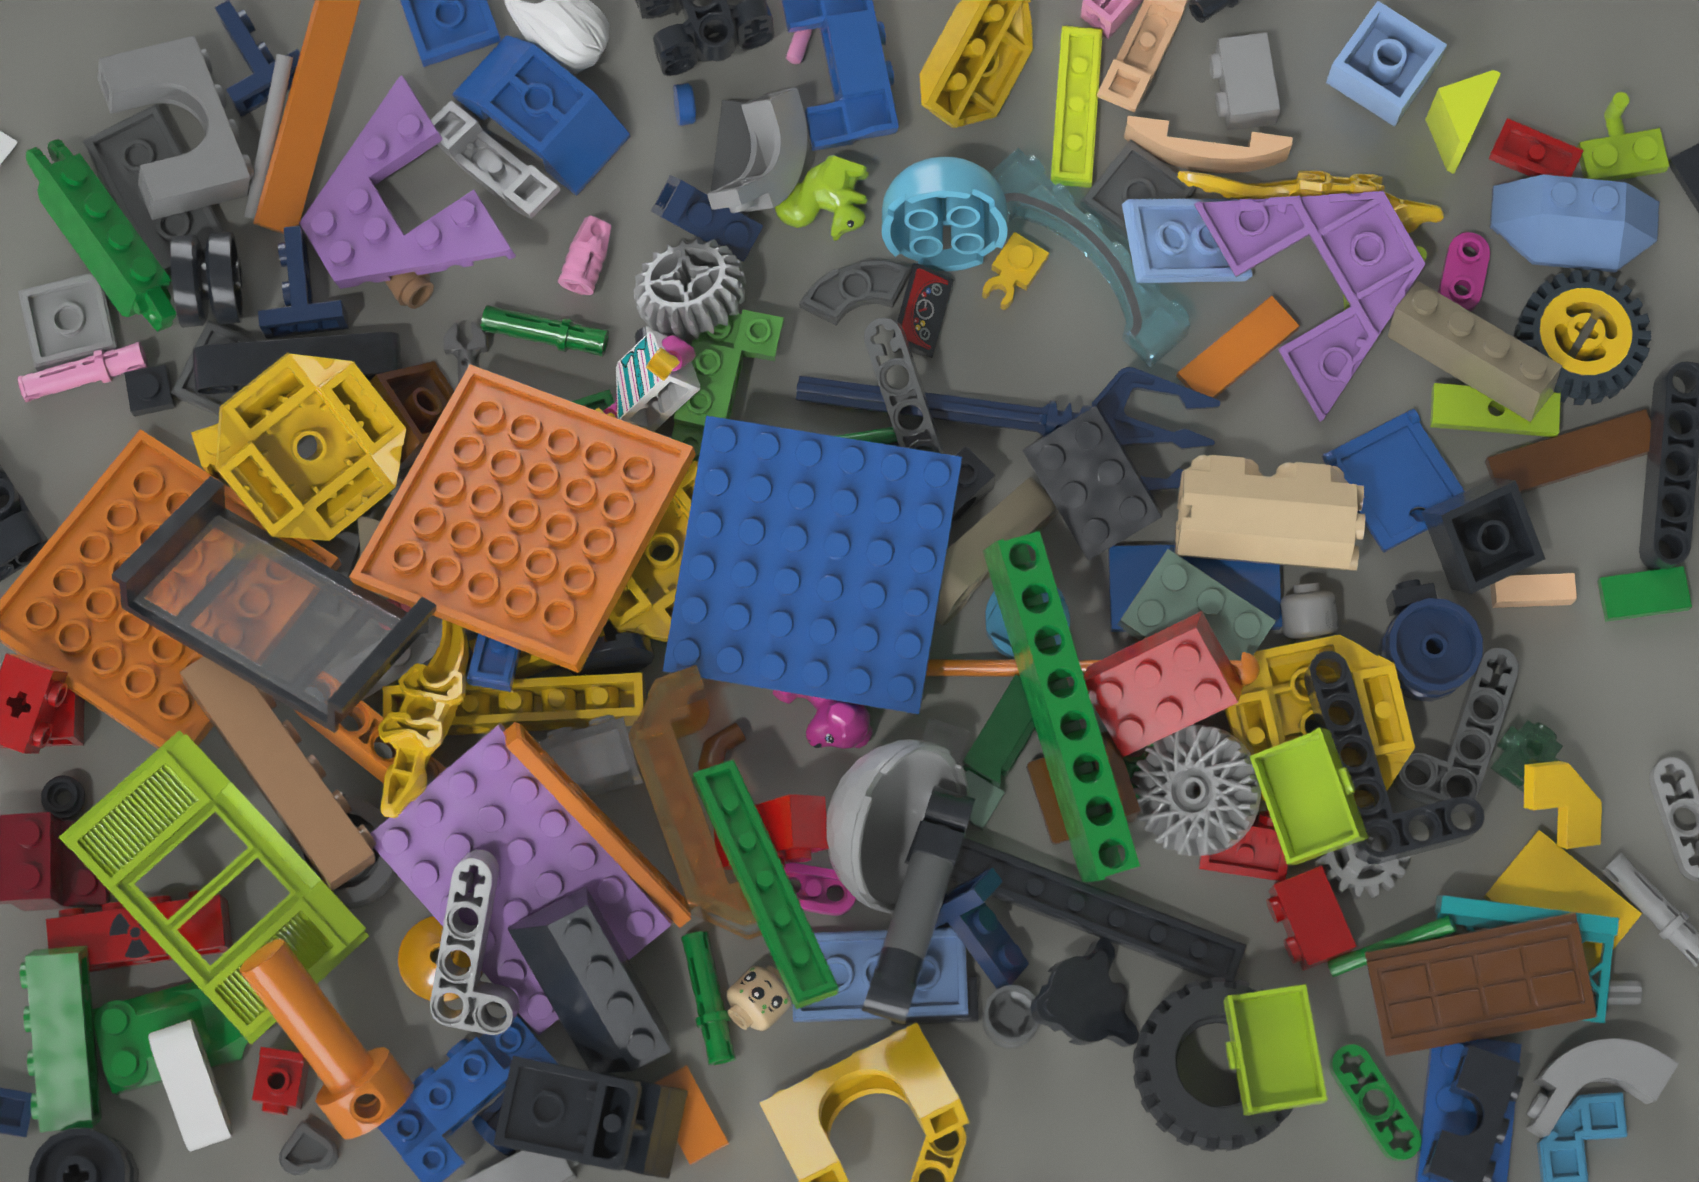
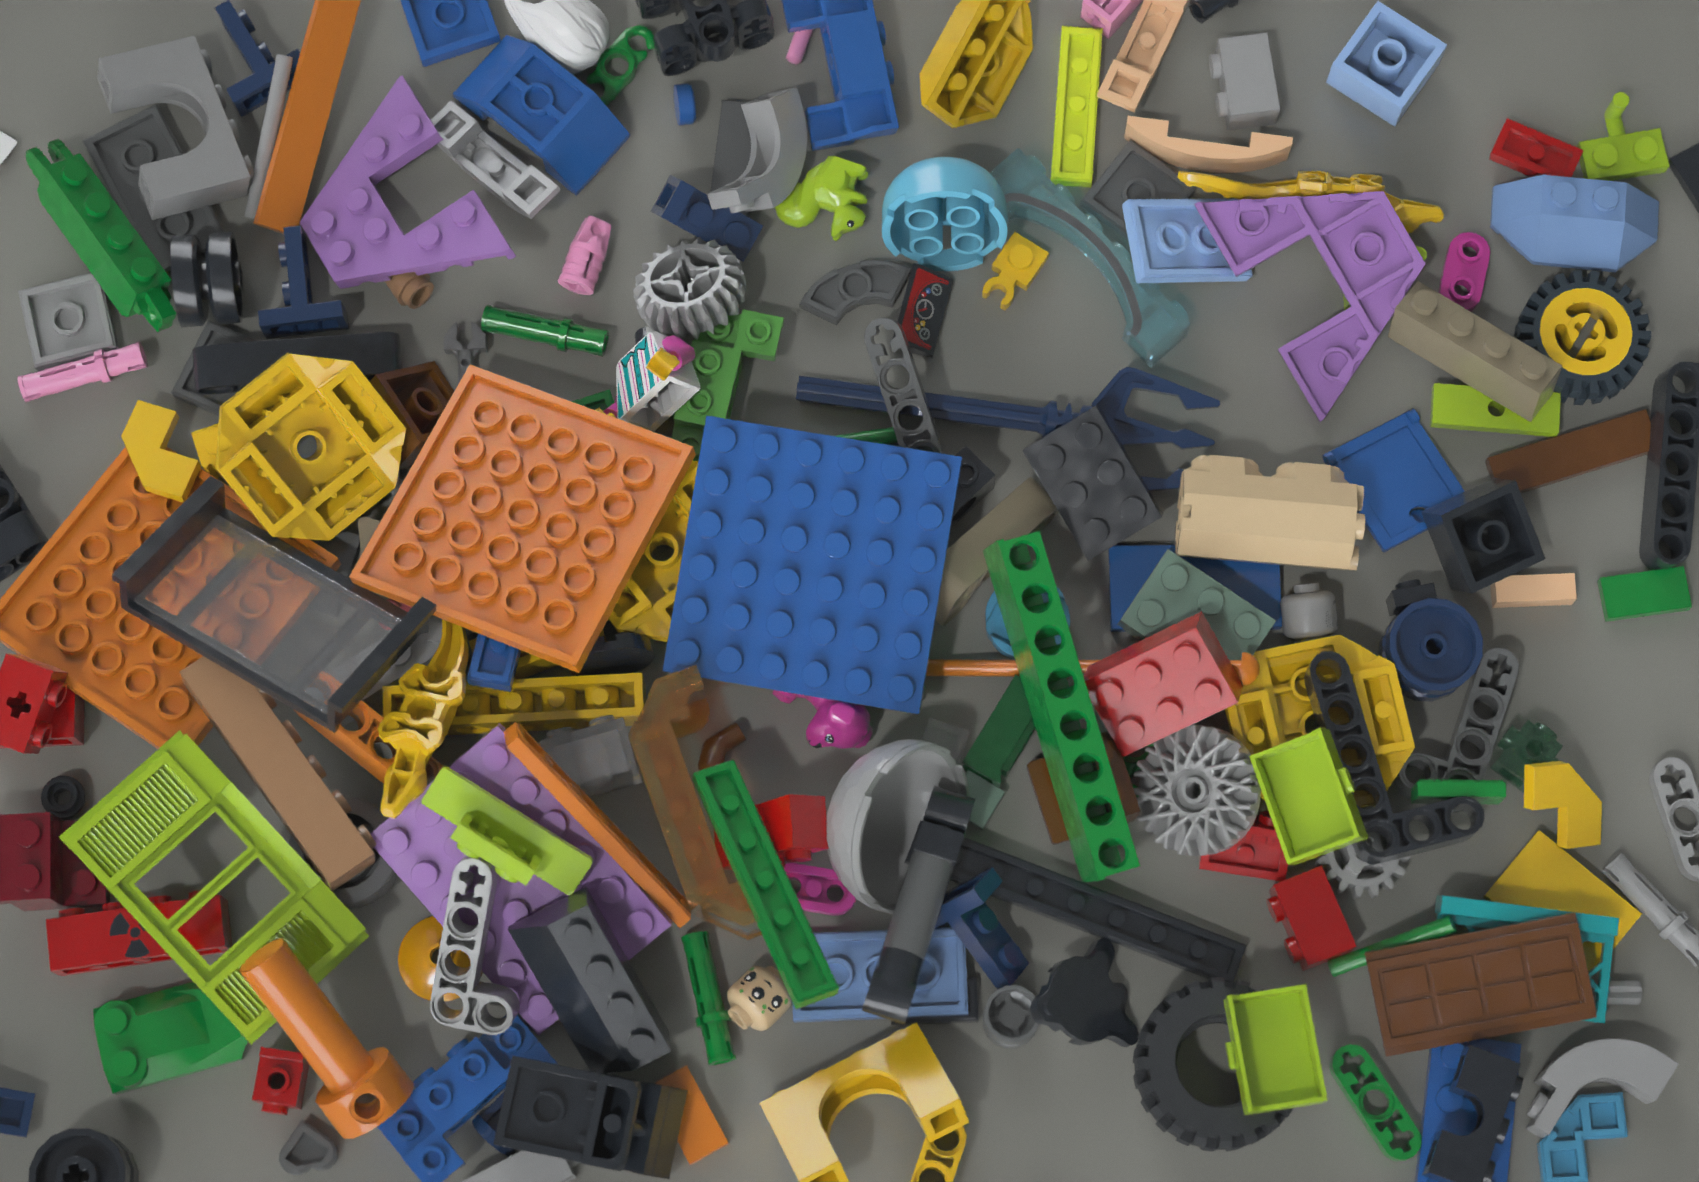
brick [20,946,102,1132] -> none
black plate [124,364,175,417] -> none
white beam [148,1019,233,1152] -> none
orange tile [1176,296,1299,398] -> none
neon yellow slope [1425,70,1501,174] -> none
none -> yellow tile [121,400,201,503]
none -> lime bracket [421,766,593,896]
none -> green piece [586,25,654,106]
none -> green tile [1411,779,1506,805]

